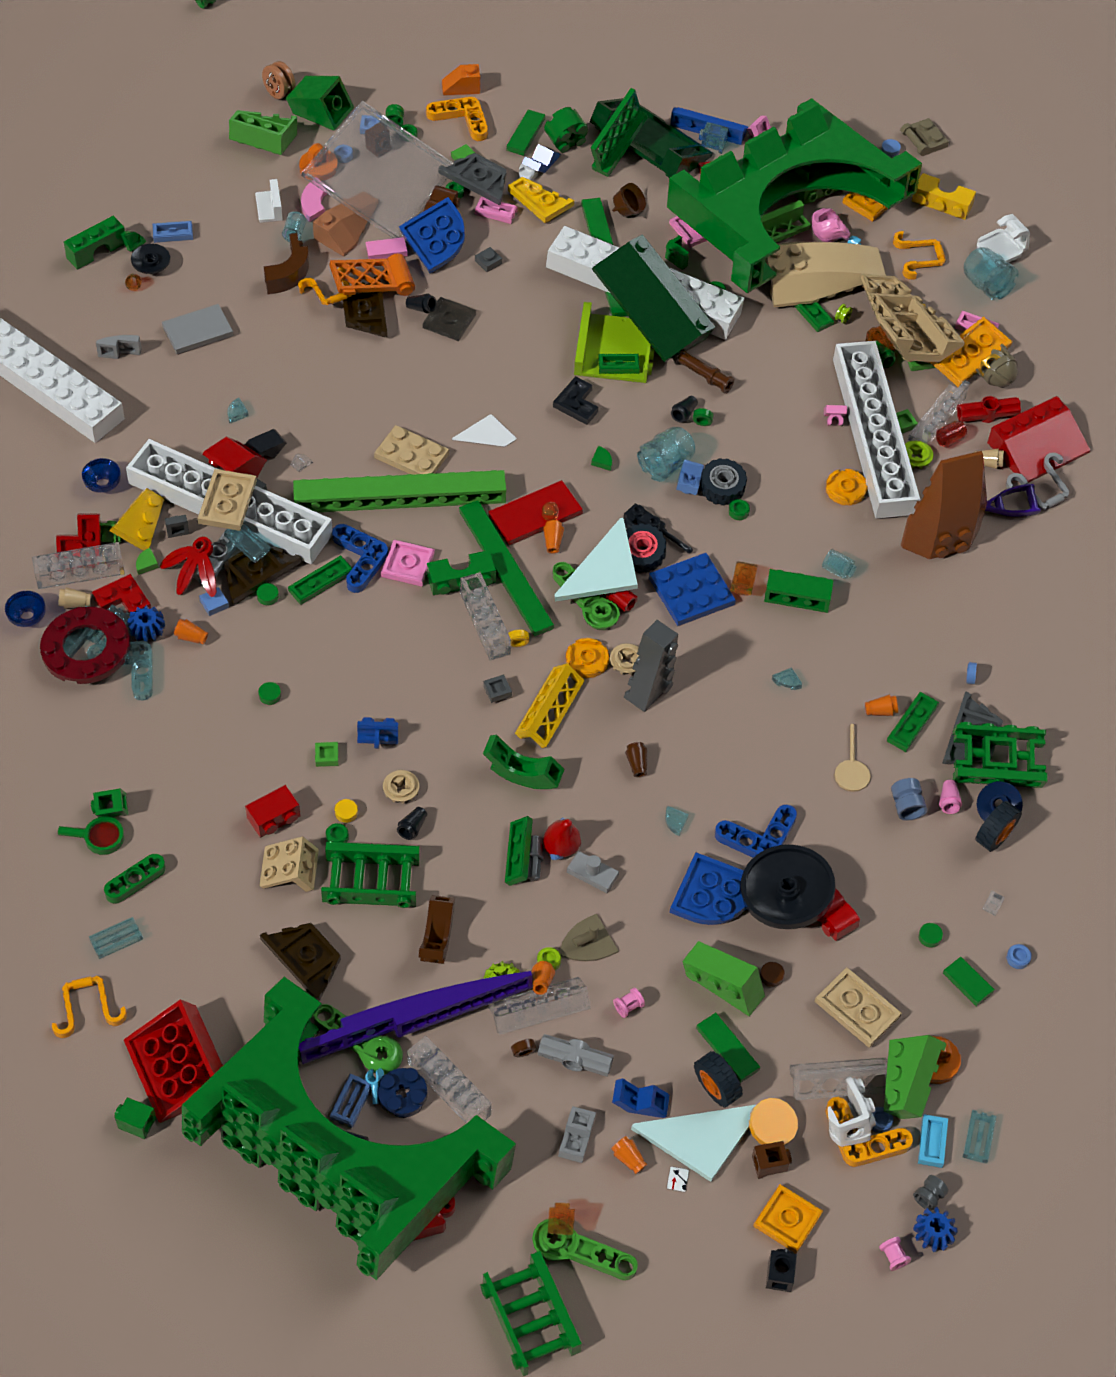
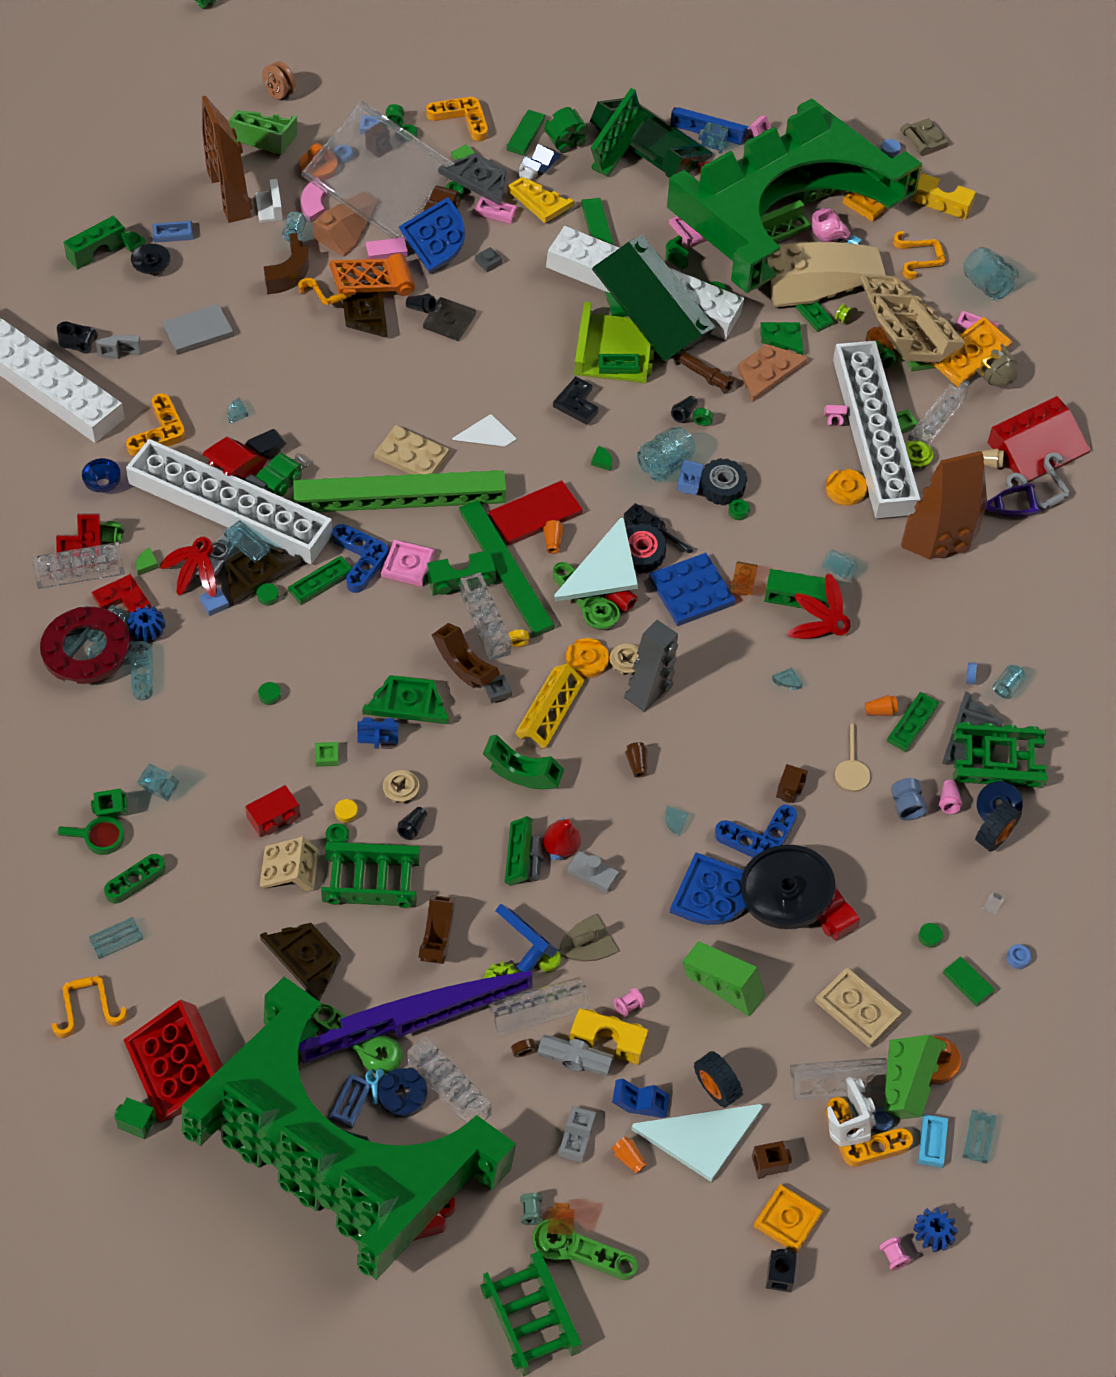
clear blue piece [5,591,46,627] -> none
tan cone [58,587,91,609] -> none
yellow wing [109,488,164,551] -> none
clear orange hinge [125,273,142,291] -> none
dark grey plate [165,515,189,538] -> none
orange cone [174,619,208,645] -> none
tan plate [197,469,257,531] -> none
green slope [286,76,354,130] -> none
orange slope [442,64,480,95] -> none
orange cone [531,961,555,995] -> none
clear orange hinge [542,502,559,520] -> none
reddish brown piece [612,183,646,217] -> none
white sticker [667,1167,689,1192] -> none
green tile [696,1012,760,1083] -> none
light orange tile [749,1098,798,1145] -> none
reddish brown tile [760,962,785,987] -> none
dark grey wheel [913,1175,949,1211] -> none
clear red brick [936,421,967,448] -> none
red piece [957,396,1021,423] -> none
white piece [977,214,1030,267] -> none
none -> black piece [56,321,98,353]
none -> light orange beam [126,393,185,456]
none -> clear light blue brick [137,763,180,801]
none -> dark orange wedge [201,96,253,223]
none -> green brick [255,453,302,496]
none -> green wing [362,675,449,724]
none -> reddish brown arch [431,623,500,688]
none -> blue piece [495,904,558,972]
none -> sand green bush [520,1193,544,1225]
none -> yellow arch [569,1008,648,1065]
none -> nougat wing [737,344,808,402]
none -> green wing [760,322,803,355]
none -> reddish brown brick [776,764,808,803]
none -> red plant [787,574,851,639]
none -> clear light blue brick [993,665,1026,699]

